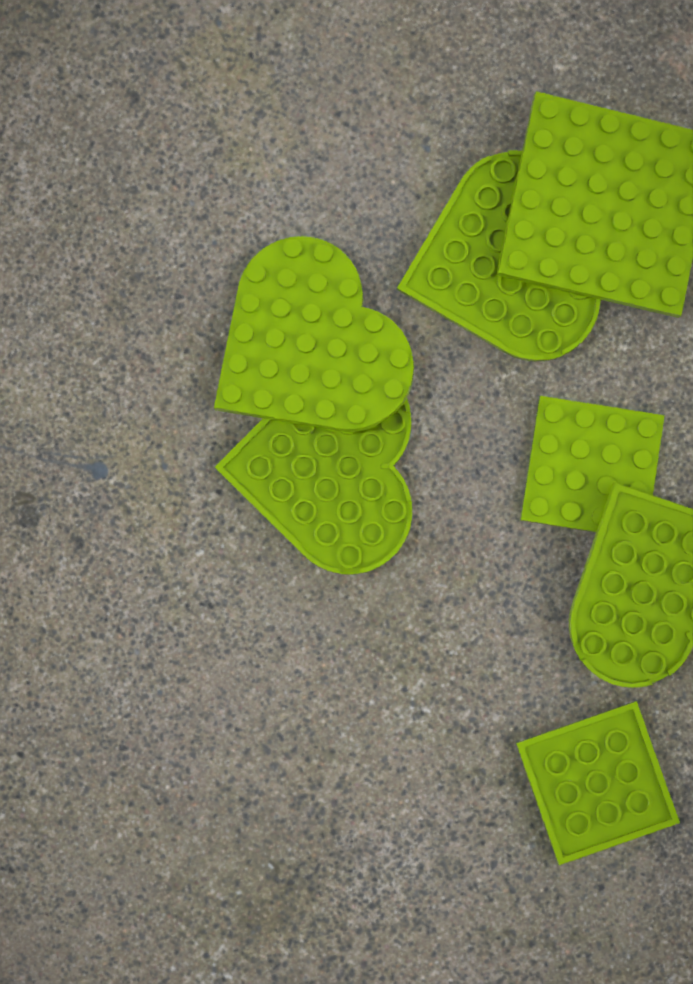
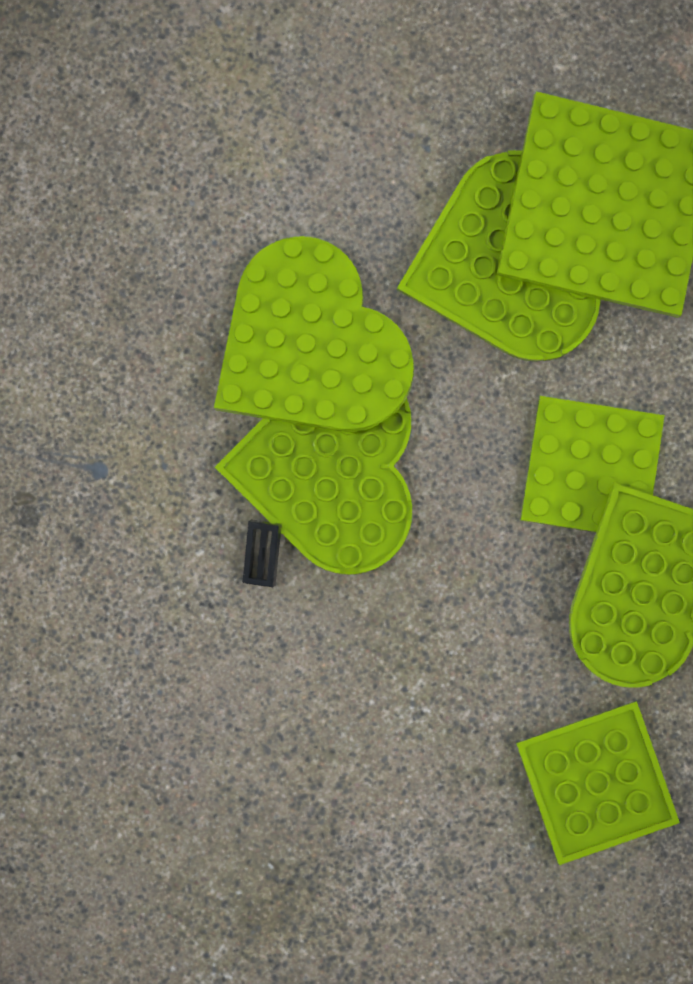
none -> black tile [242,519,282,588]

